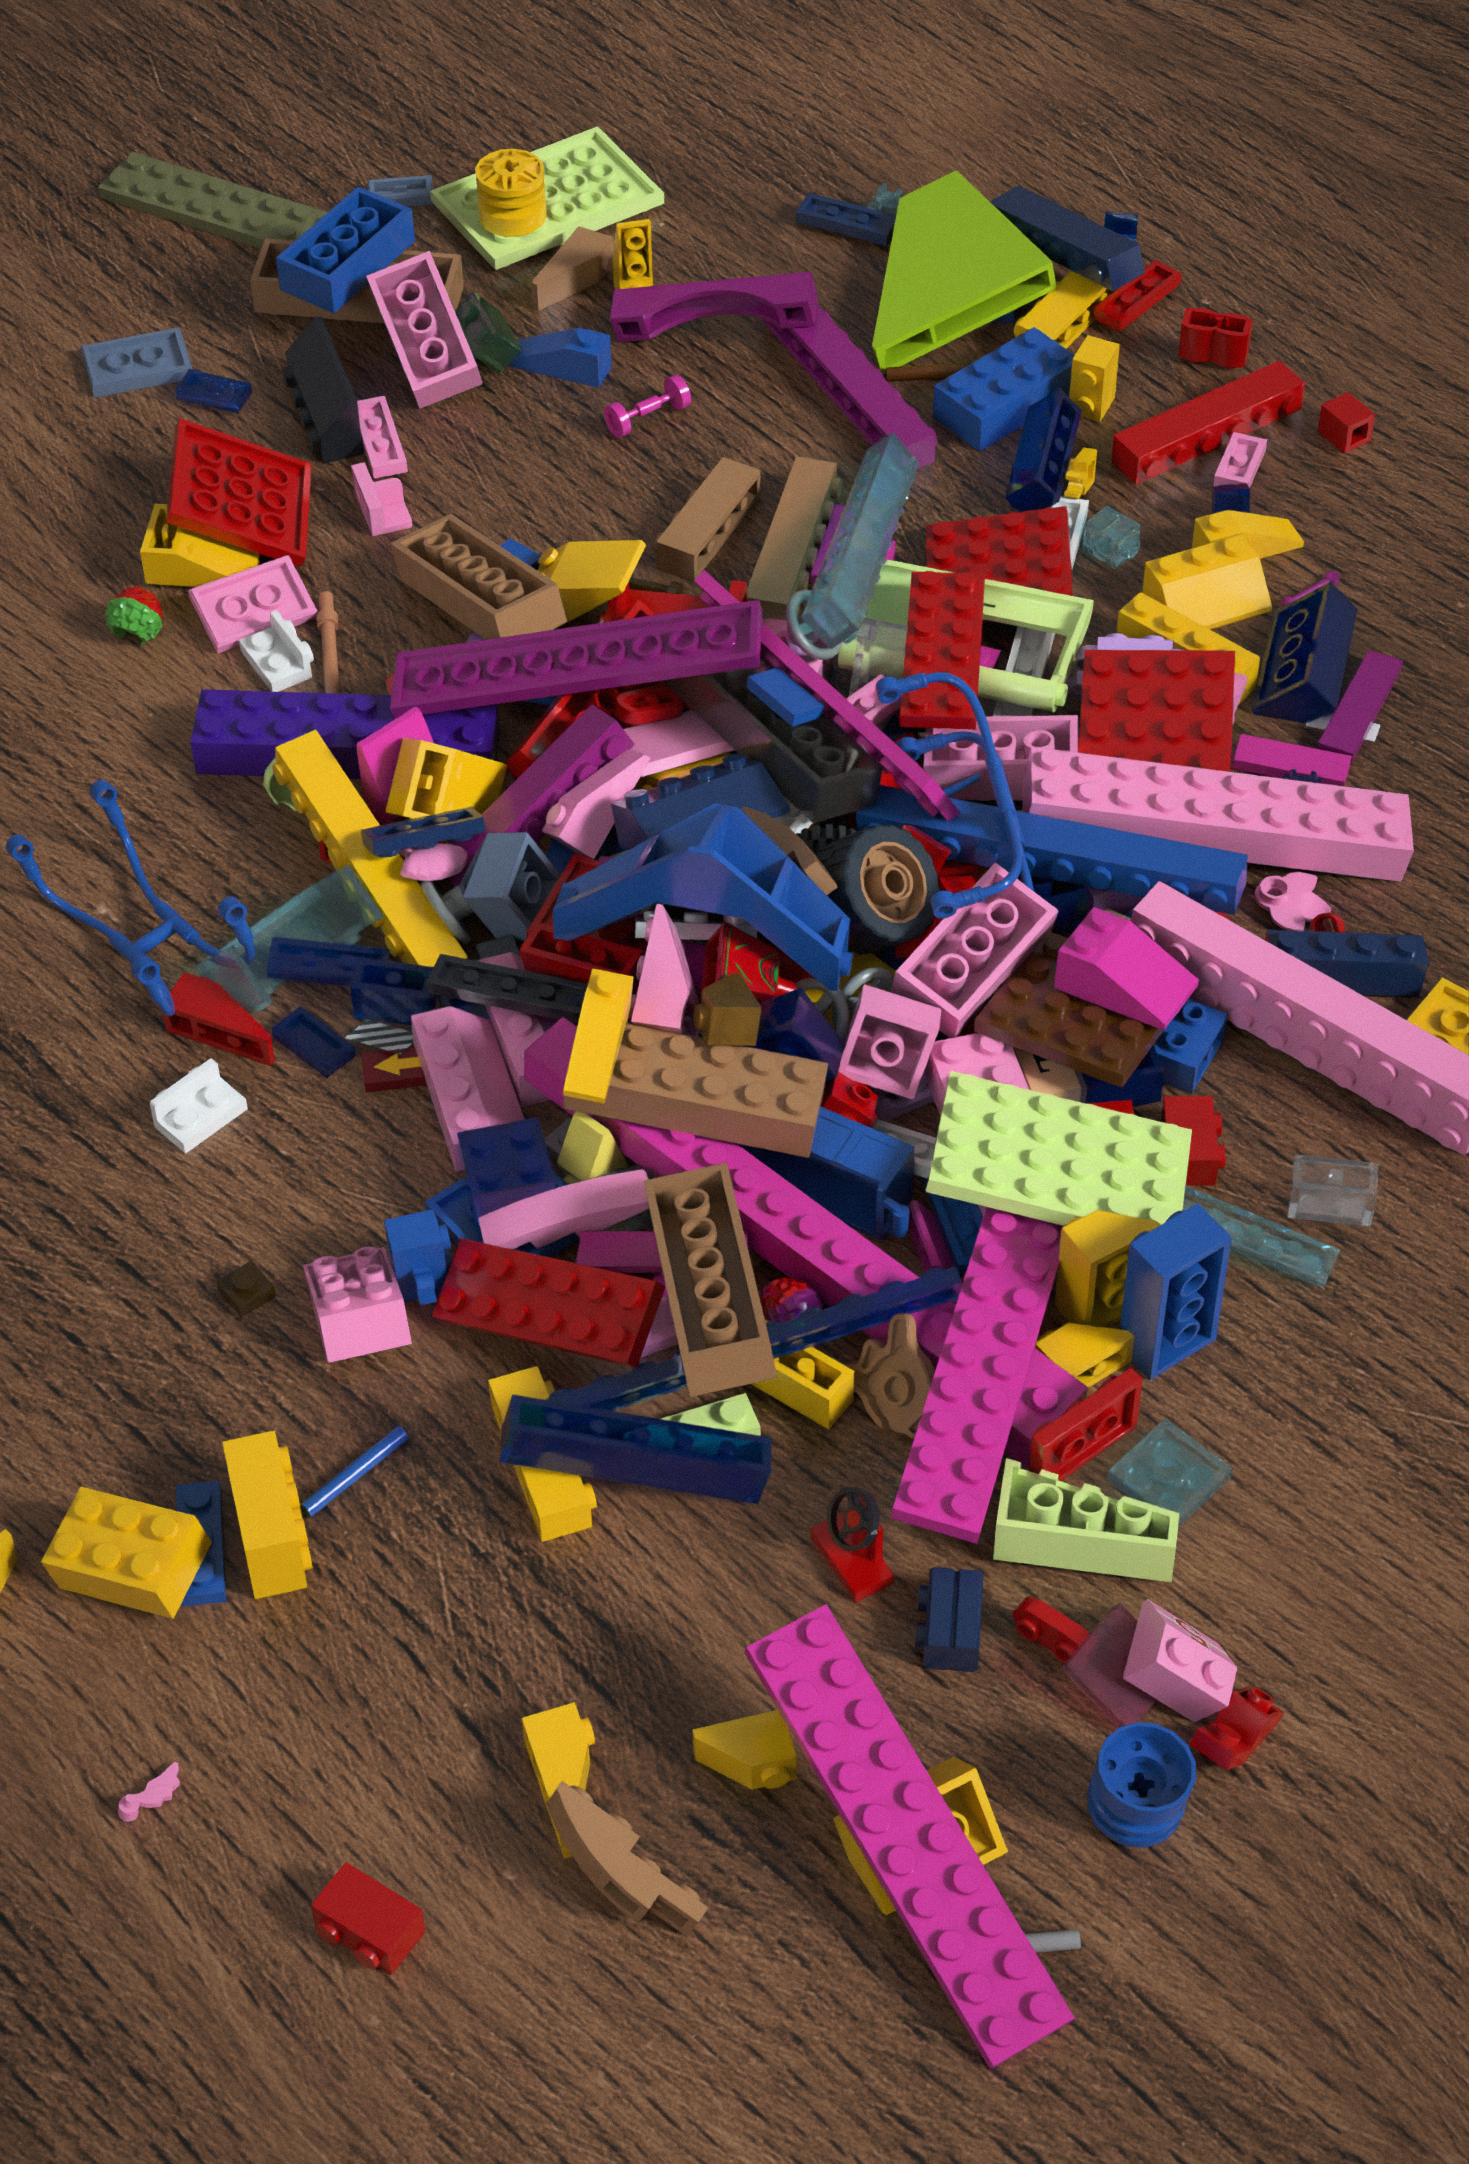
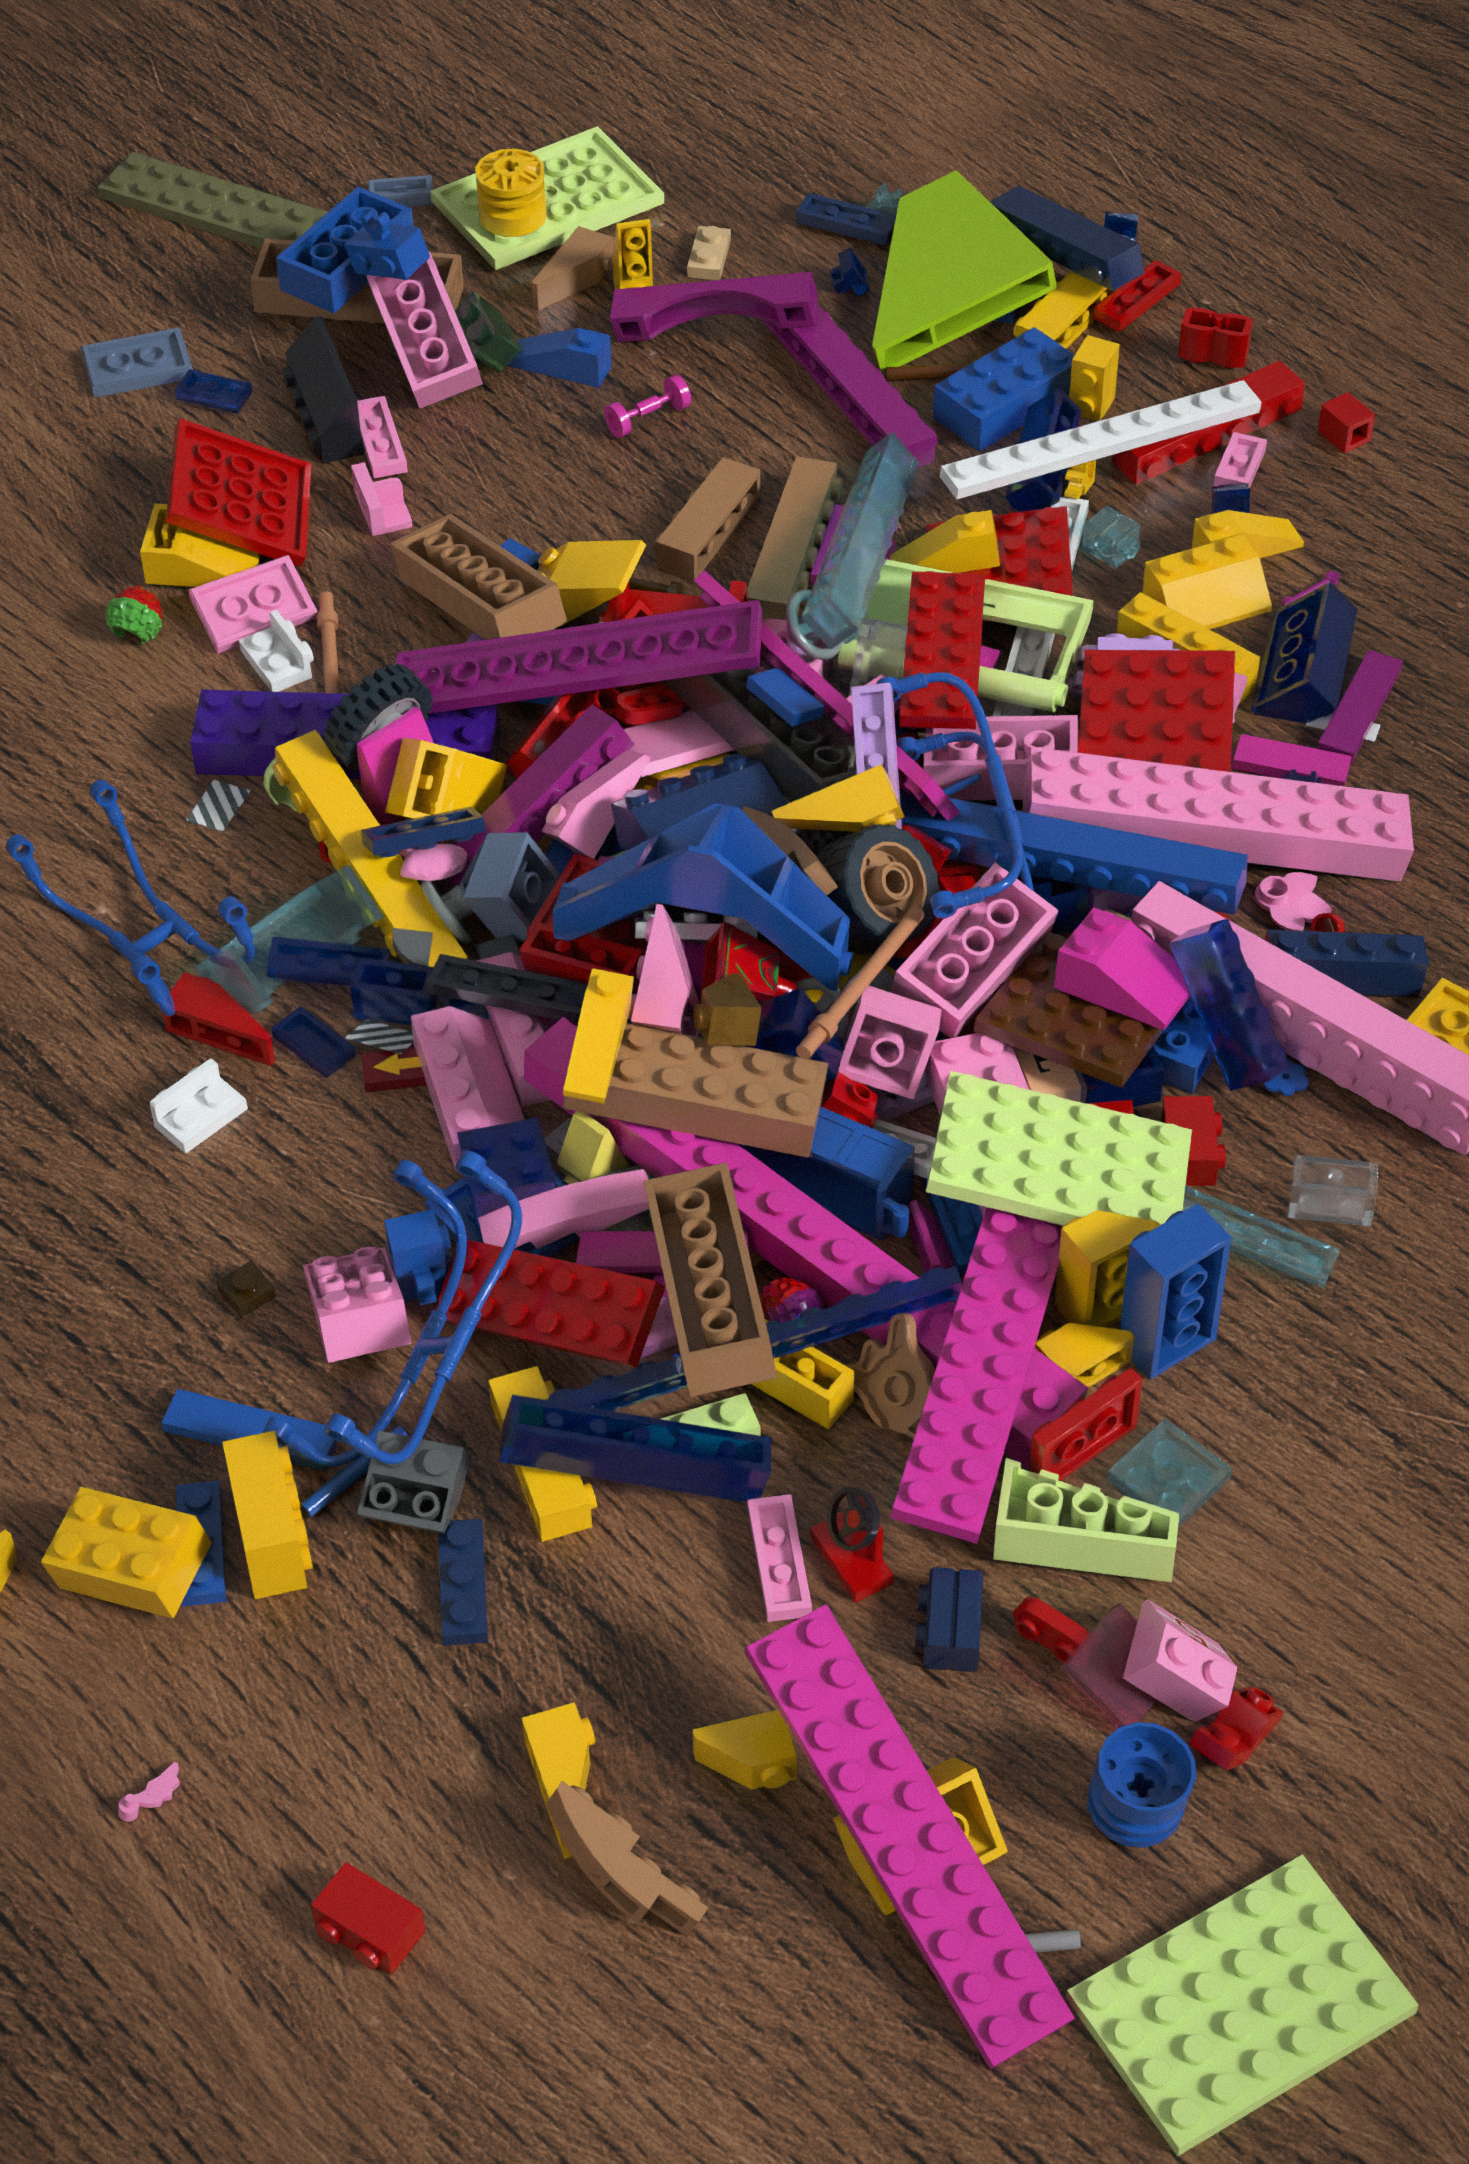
none -> blue tile [161,1389,338,1471]
none -> sticker [187,780,251,831]
none -> blue bar [262,1150,522,1467]
none -> black wheel [324,664,433,772]
none -> blue brick [344,210,430,280]
none -> dark grey slope [357,1430,470,1534]
none -> dark grey tile [393,928,433,973]
none -> dark blue plate [438,1519,488,1646]
none -> tan plate [687,226,731,280]
none -> bright pink plate [747,1494,812,1622]
none -> yellow slope [771,764,905,832]
none -> nougat bar [796,906,925,1059]
none -> clear blue tile [830,247,870,296]
none -> lavender plate [851,683,902,829]
none -> yellow slope [890,510,1000,573]
none -> white plate [939,380,1262,500]
none -> yellowish green plate [1066,1854,1419,2157]
none -> clear blue brick [1169,918,1288,1091]
none -> blue plant [1263,1058,1309,1096]

